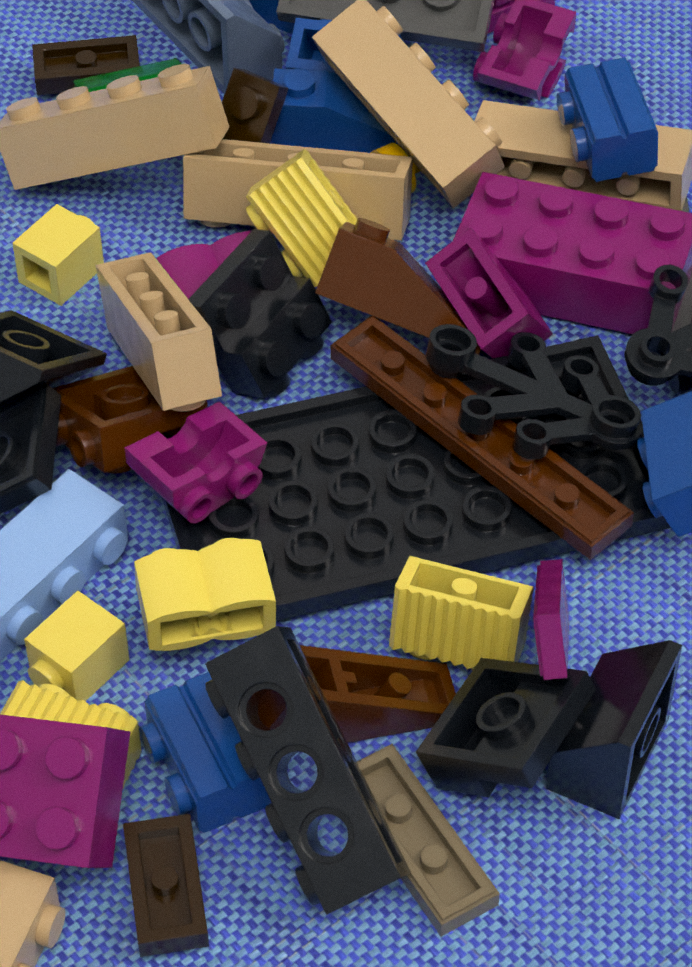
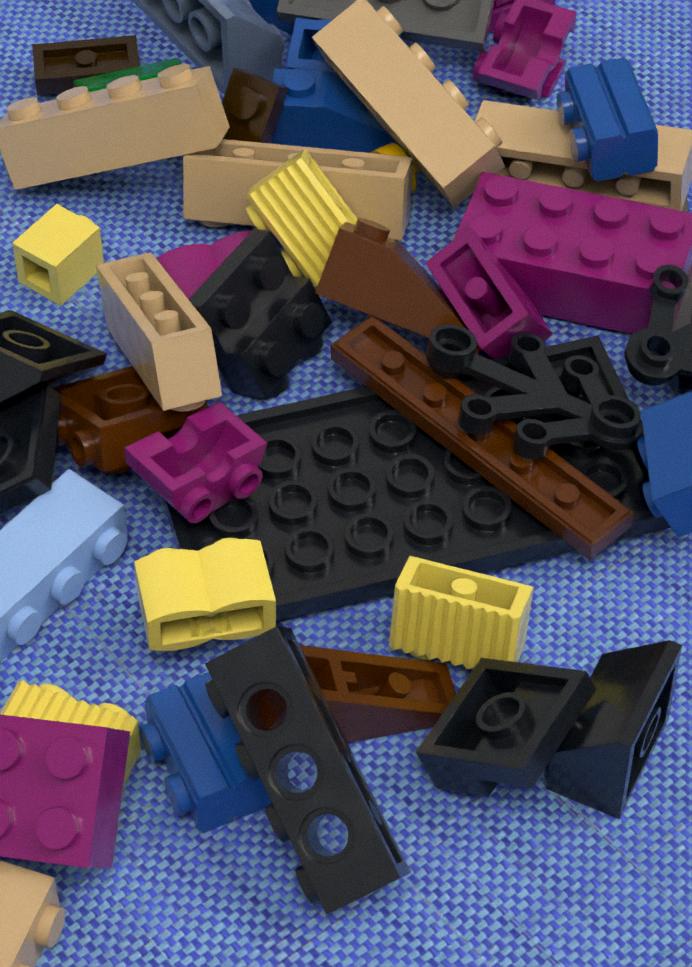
light yellow brick [24,590,130,702] -> none
dark brown plate [123,814,209,957] -> none
dark tan tile [357,744,500,937] -> none
magenta tile [533,559,569,680] -> none

